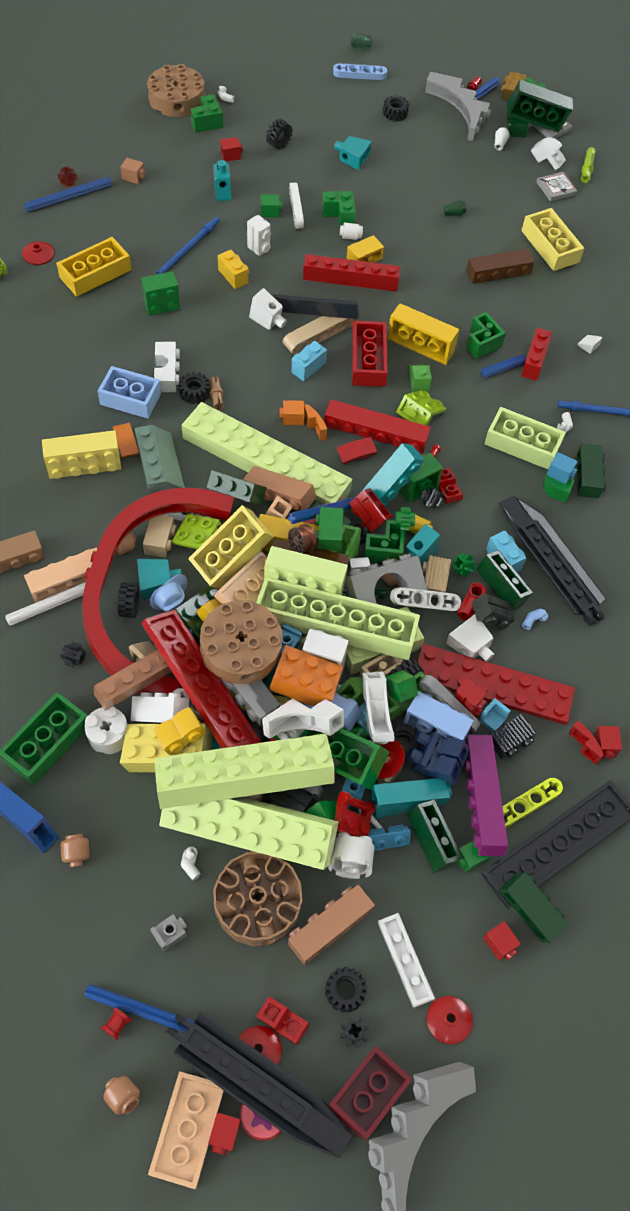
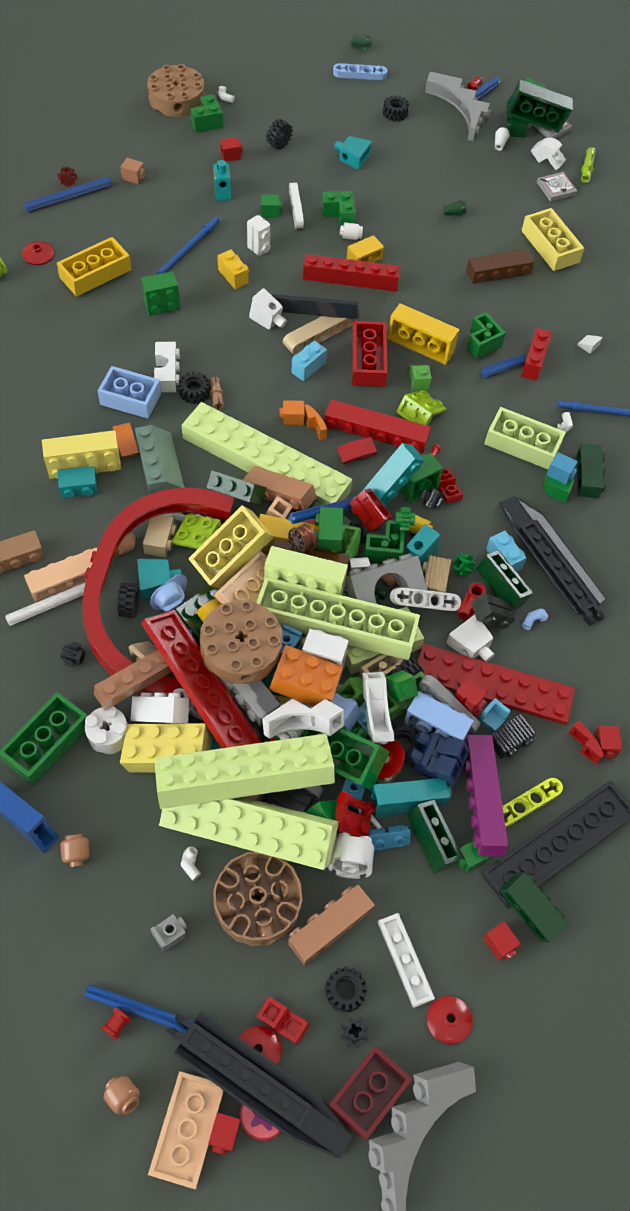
yellow brick [153,707,205,756] -> none
pearl gold brick [500,71,526,101] -> none
none -> teal brick [57,466,98,498]

